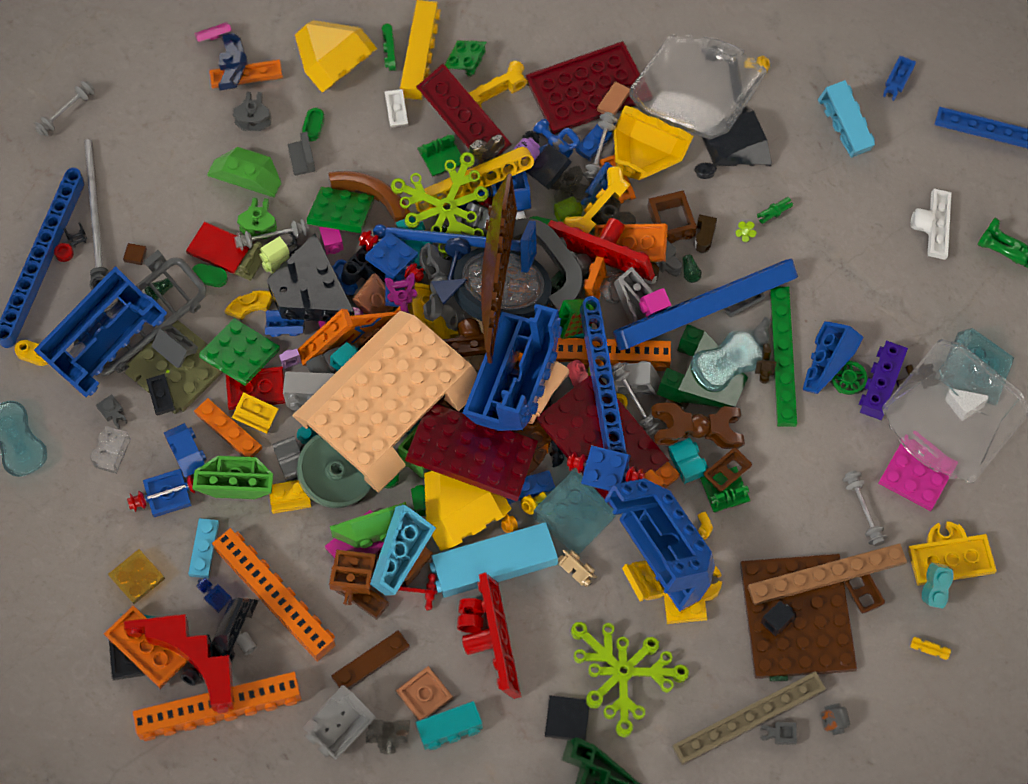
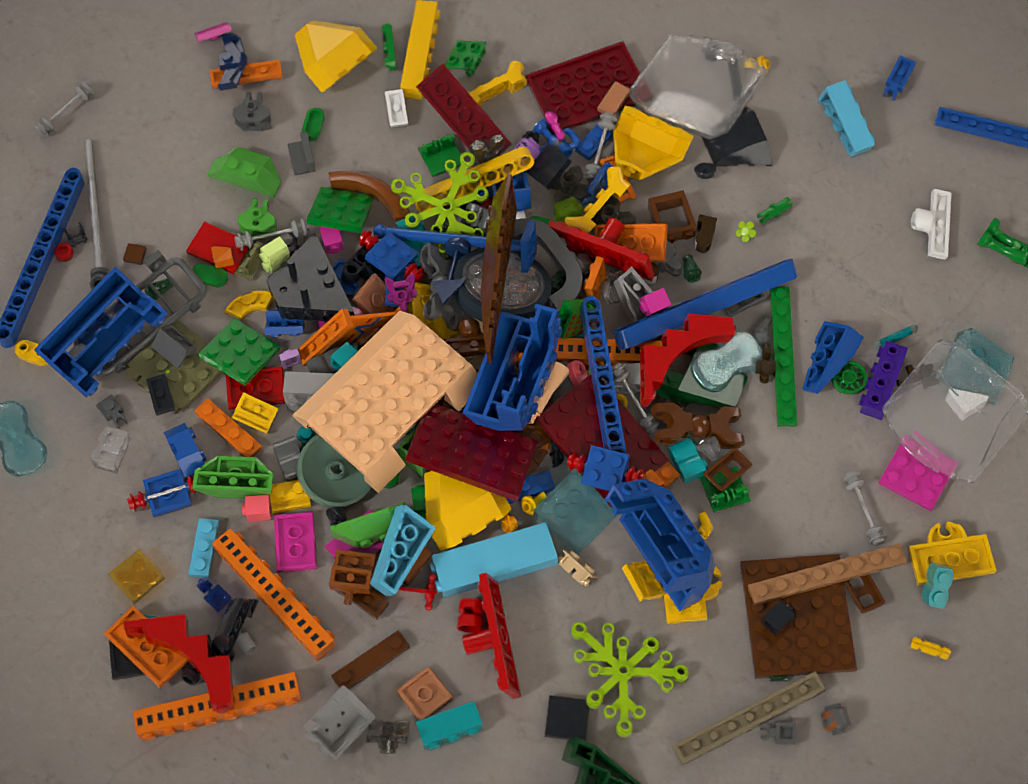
none -> orange slope [211,246,234,269]
none -> coral brick [242,495,271,522]
none -> dark pink tile [274,512,317,573]
none -> black hat [326,506,347,526]
none -> dark pink piece [545,112,565,140]
none -> red arch [640,314,736,406]
none -> clear slope [696,436,723,461]
none -> teal piece [874,325,918,349]

